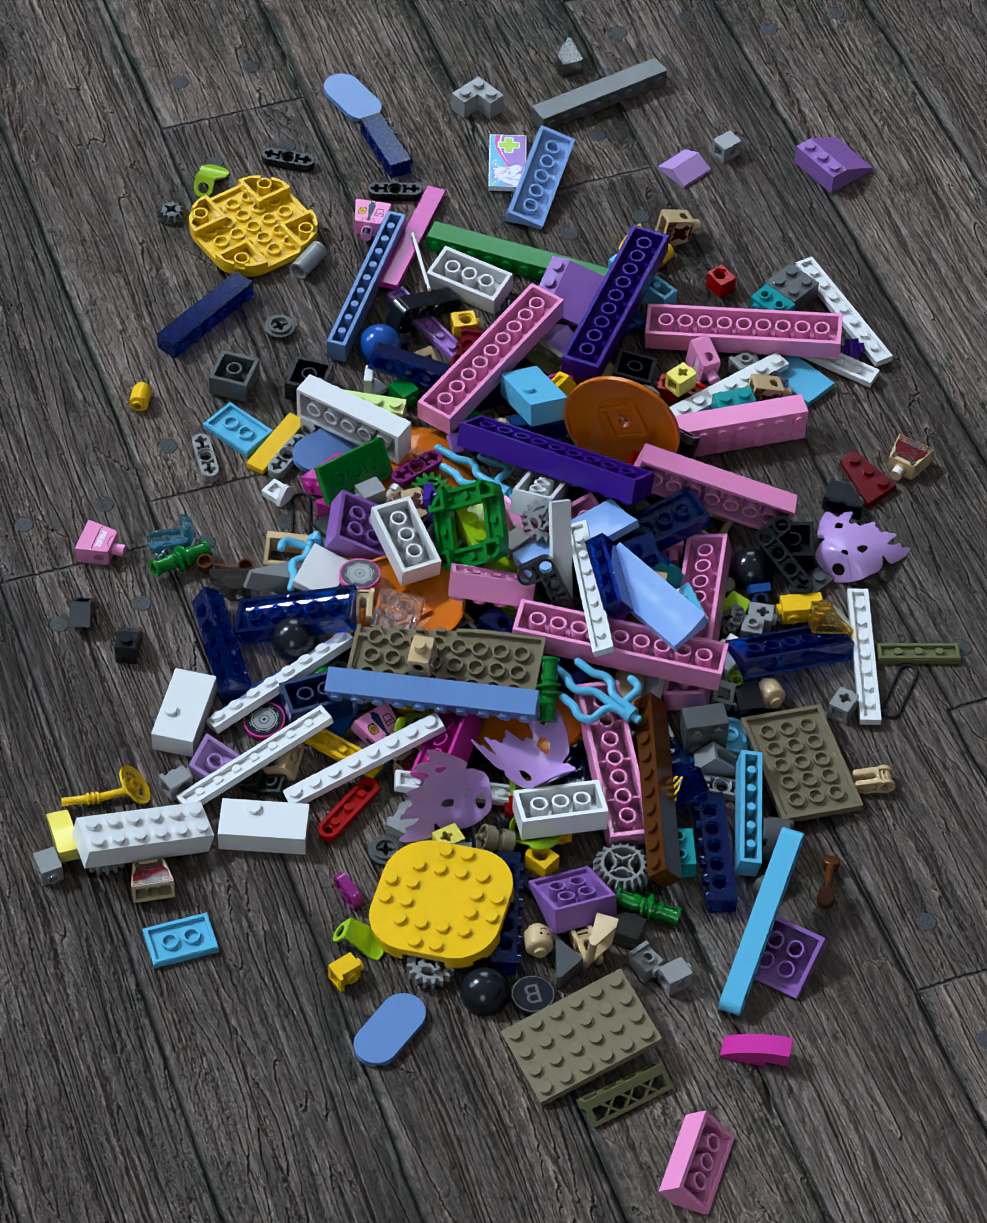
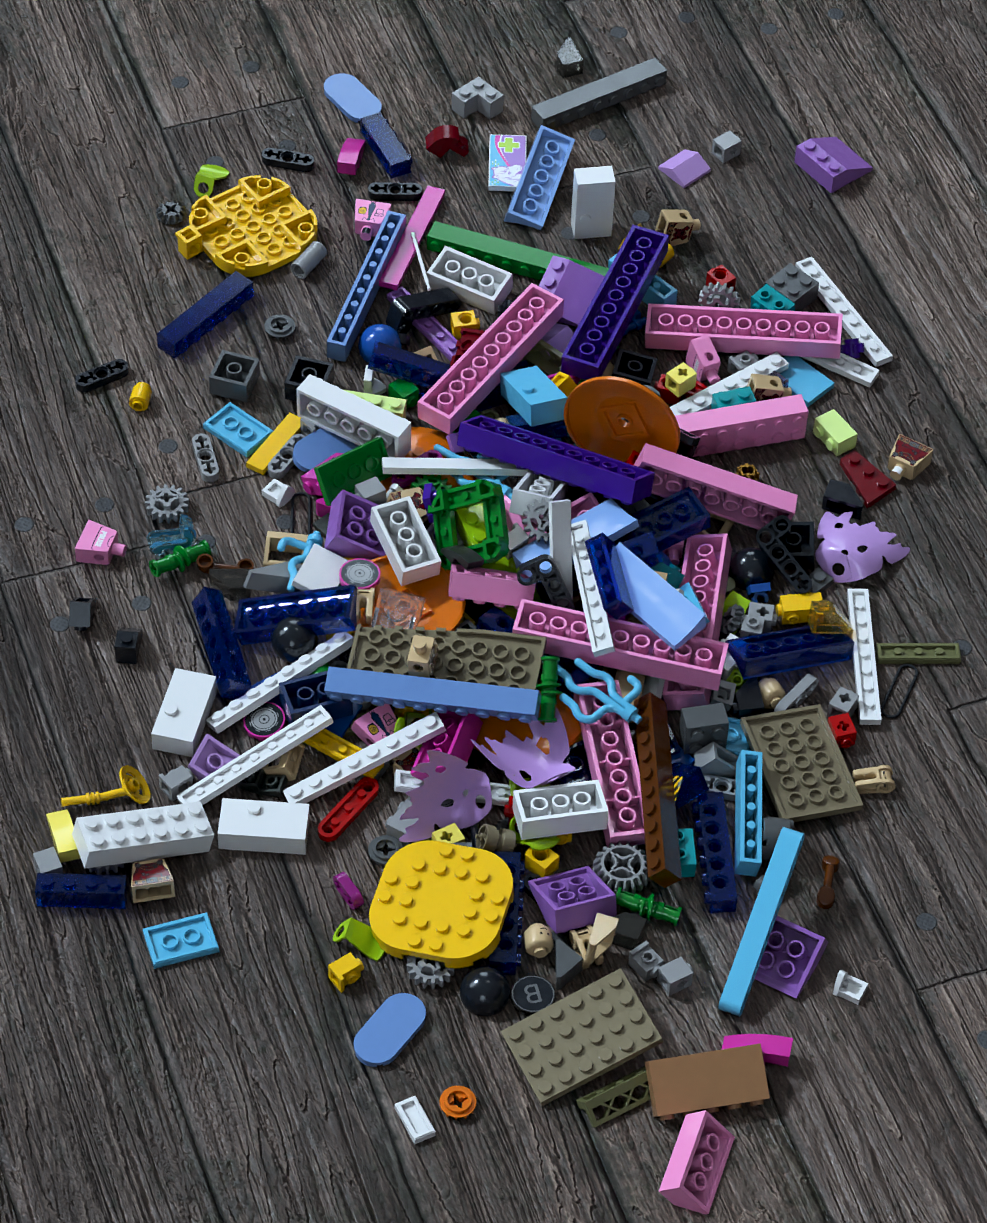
none -> clear blue brick [35,873,127,909]
none -> black beam [75,359,129,393]
none -> light grey gear [145,484,189,524]
none -> yellow brick [175,225,203,260]
none -> dark pink slope [337,138,366,175]
none -> white tile [382,457,529,476]
none -> white tile [395,1096,436,1144]
none -> dark red brick [425,125,469,158]
none -> orange gear [439,1086,476,1120]
none -> pearl dark grey slope [440,545,484,570]
none -> white brick [571,166,616,239]
none -> medium nougat brick [645,1043,770,1121]
none -> light grey gear [698,282,741,308]
none -> pearl gold gear [735,463,760,481]
none -> light grey beam [774,674,819,712]
none -> yellowish green brick [813,409,858,456]
none -> red brick [828,713,857,748]
none -> white tile [833,970,868,1005]

